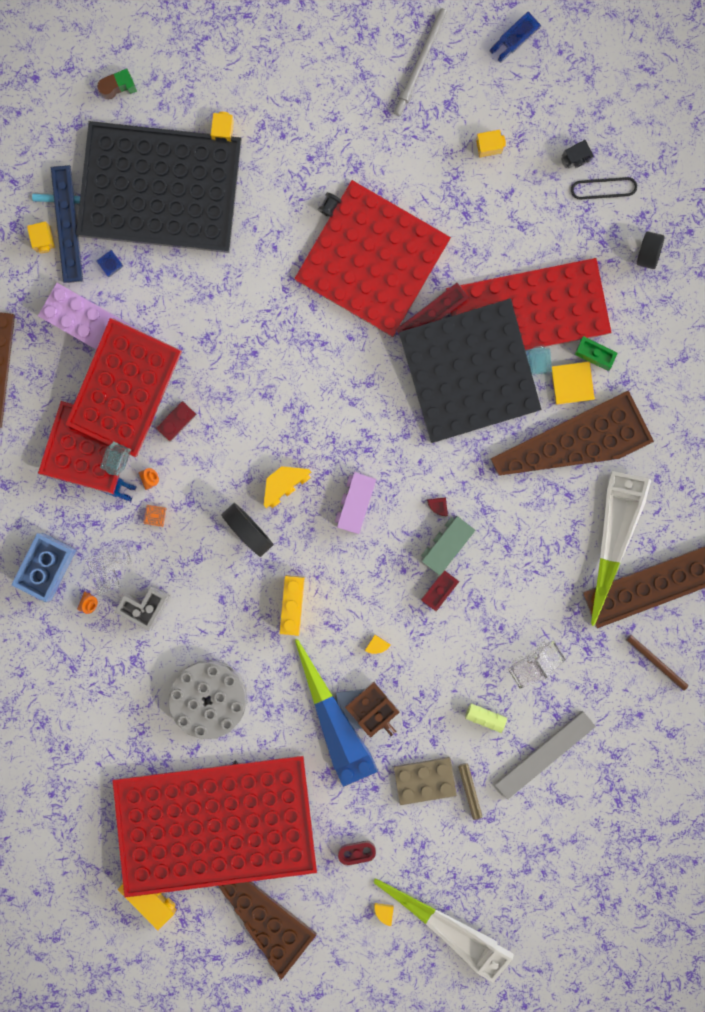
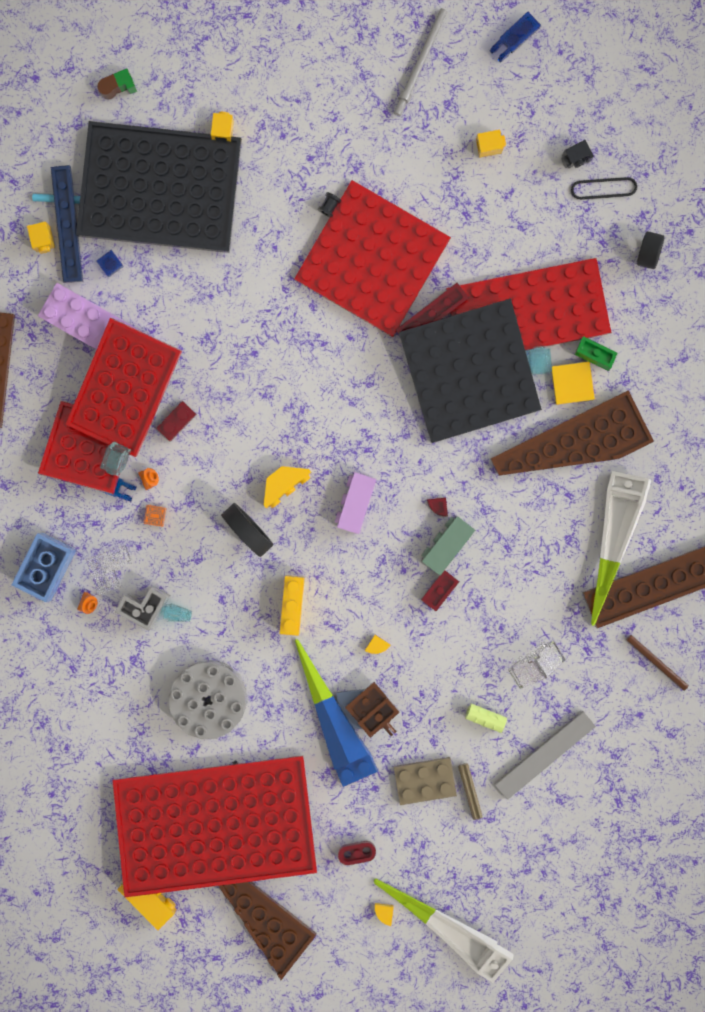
none -> clear light blue cone [163,603,192,622]

